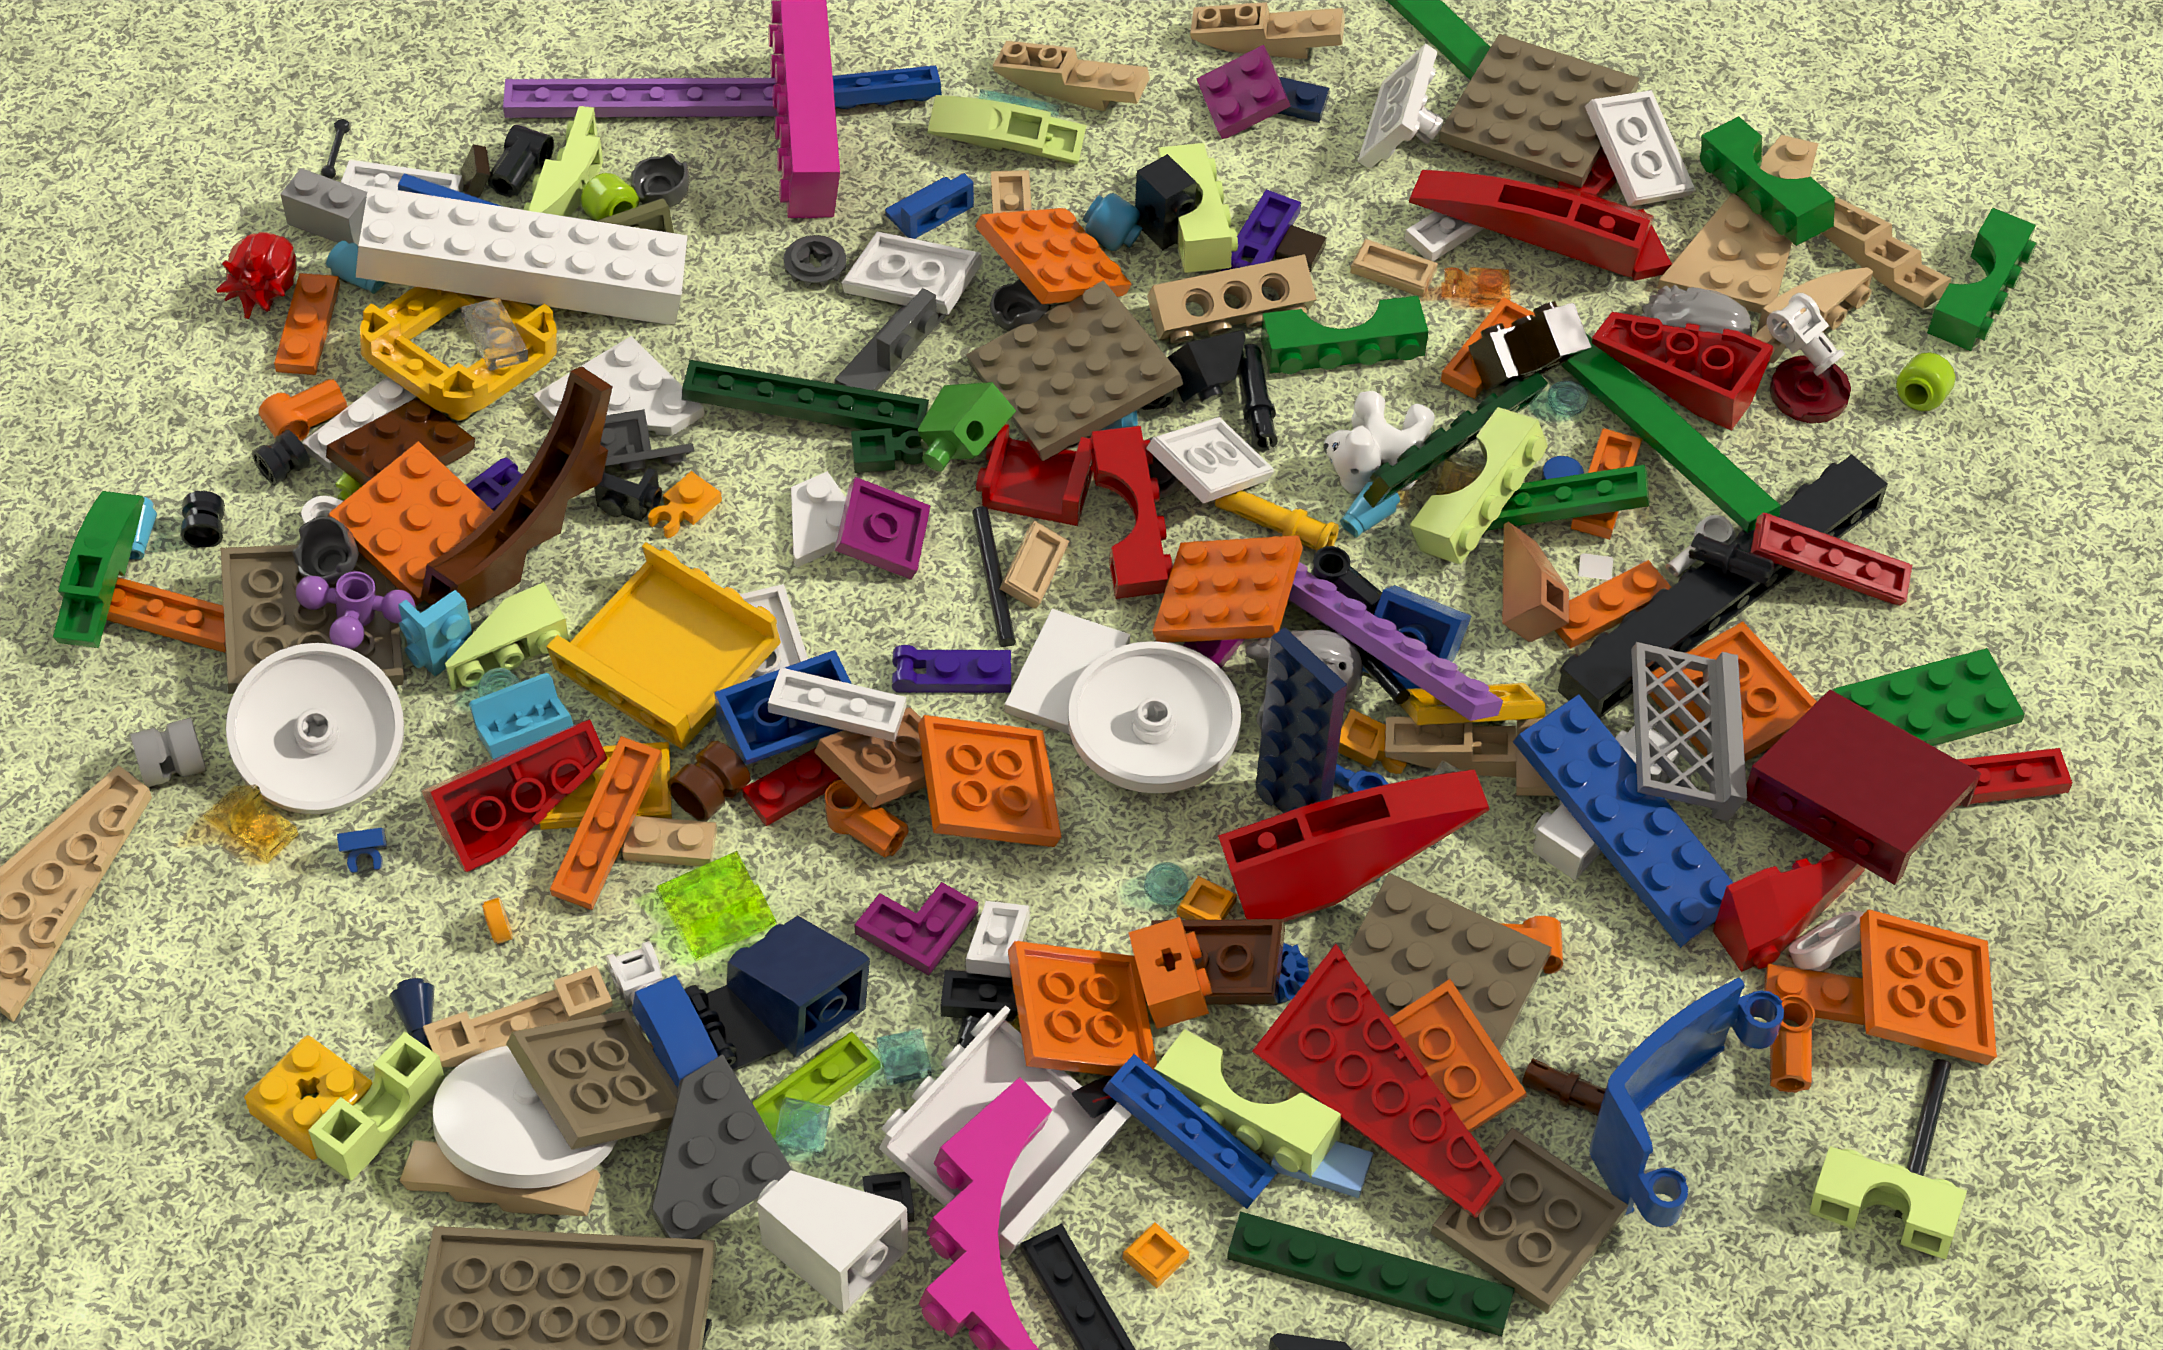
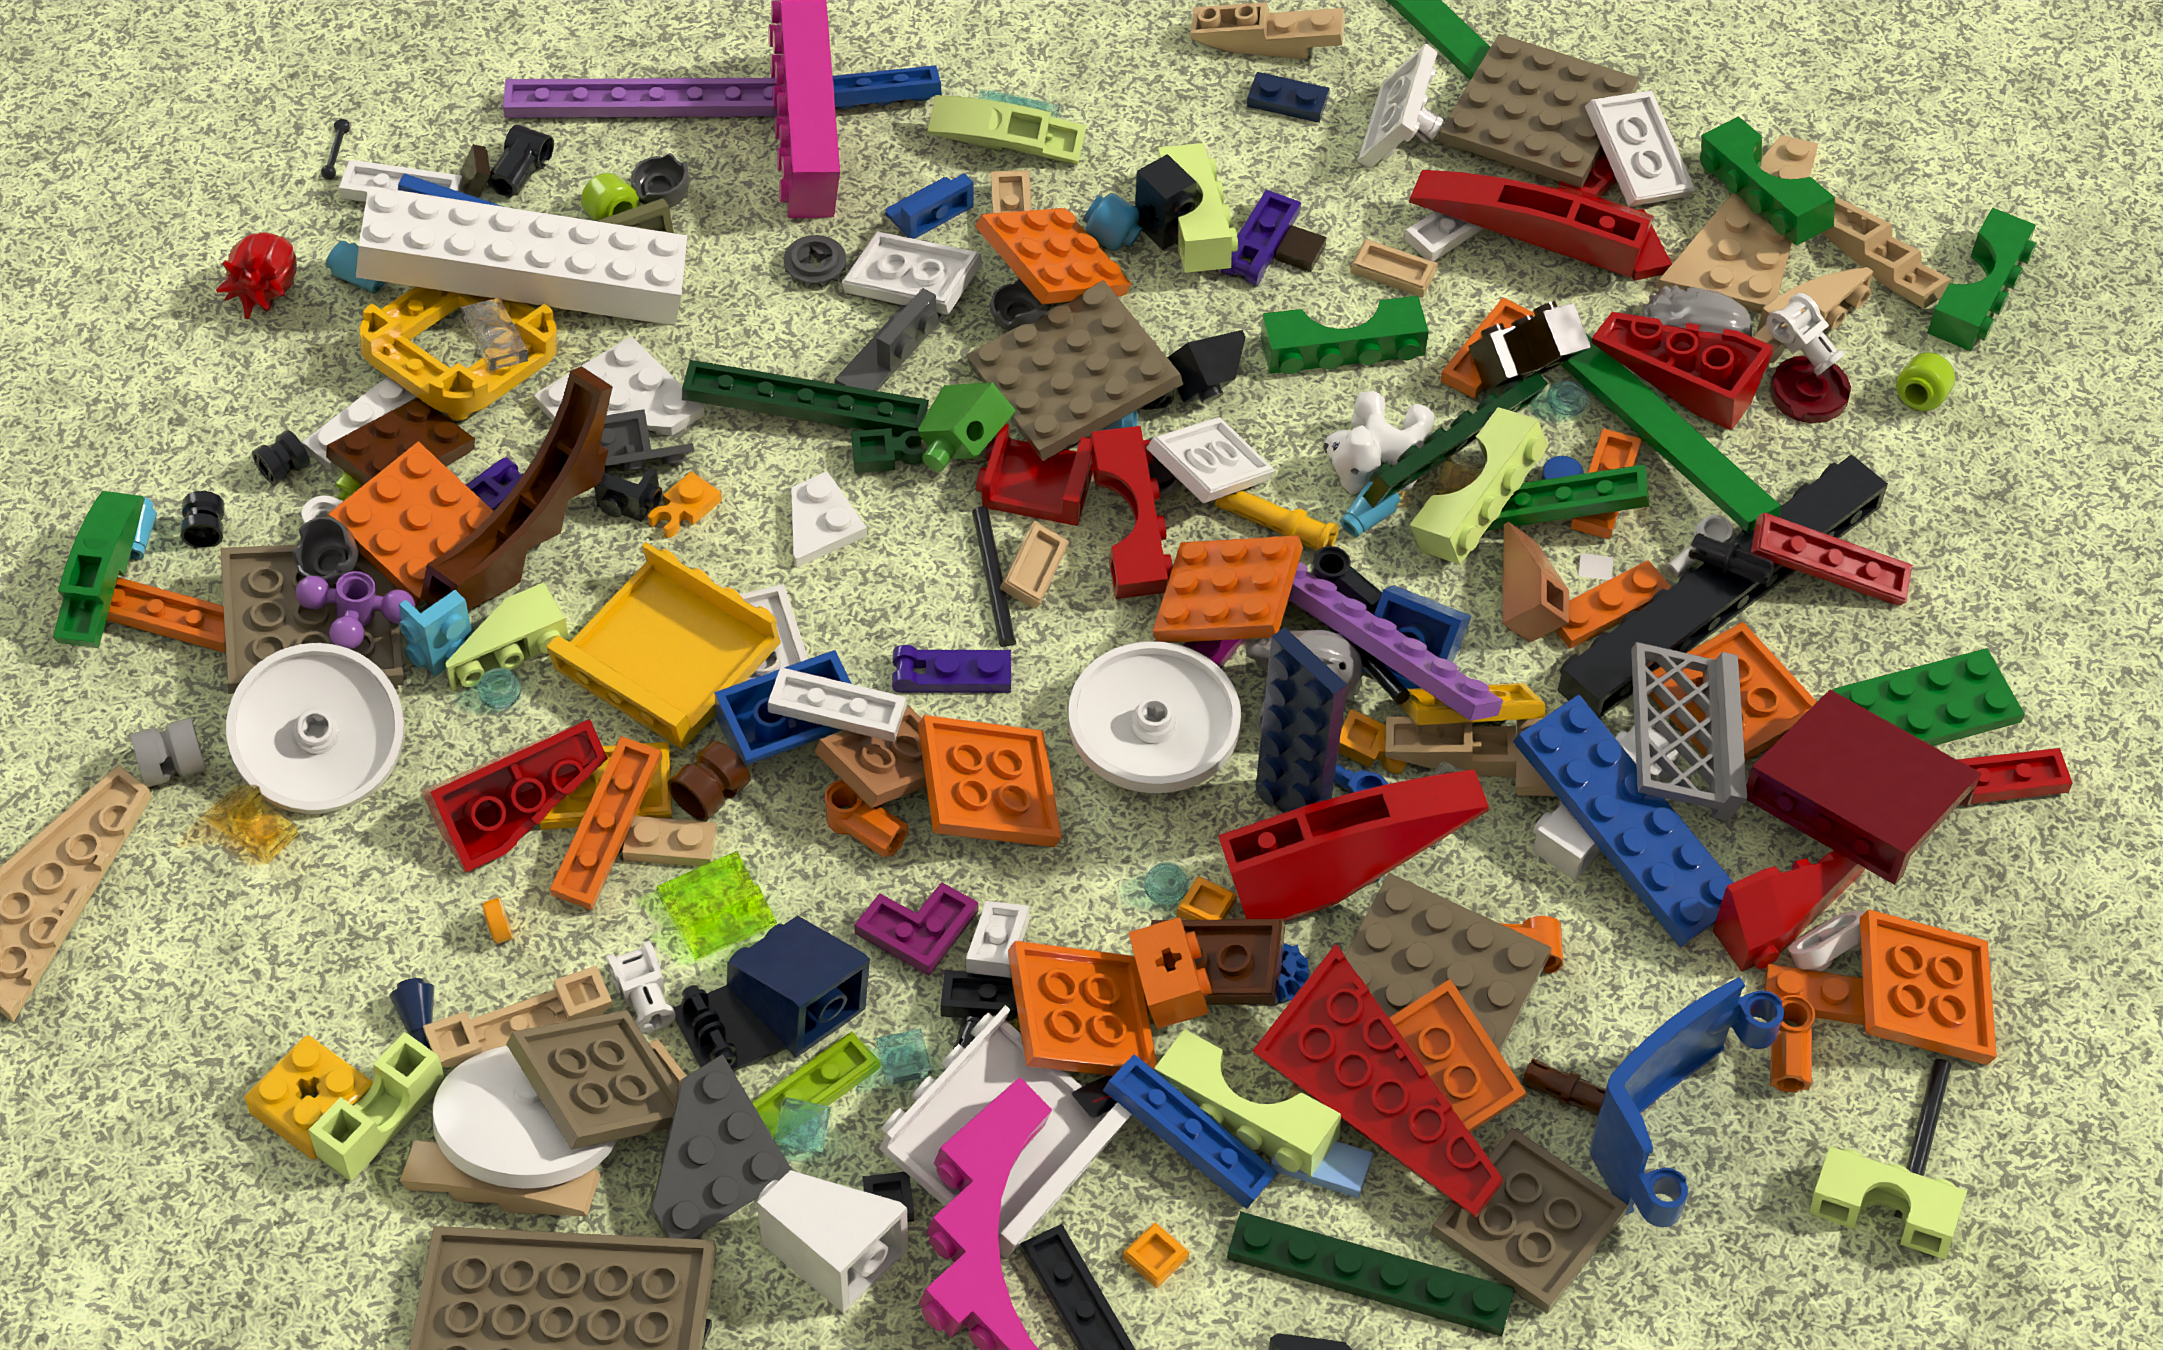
orange piece [259,379,347,441] -> none
orange plate [274,273,340,375] -> none
light grey brick [280,168,367,245] -> none
blue tile [337,827,387,873] -> none
medium azure bracket [469,673,573,759] -> none
yellowish green slope [524,106,603,217] -> none
blue slope [632,975,718,1088] -> none
red plate [742,748,842,826] -> none
magenta plate [835,477,931,579] -> none
tan slope [993,41,1150,111] -> none
white tile [1004,609,1130,734] -> none
tan brick [1147,254,1317,343] -> none
magenta plate [1196,44,1291,139] -> none
black pin [1239,344,1278,451] -> none
clear orange plate [1441,267,1511,307] -> none

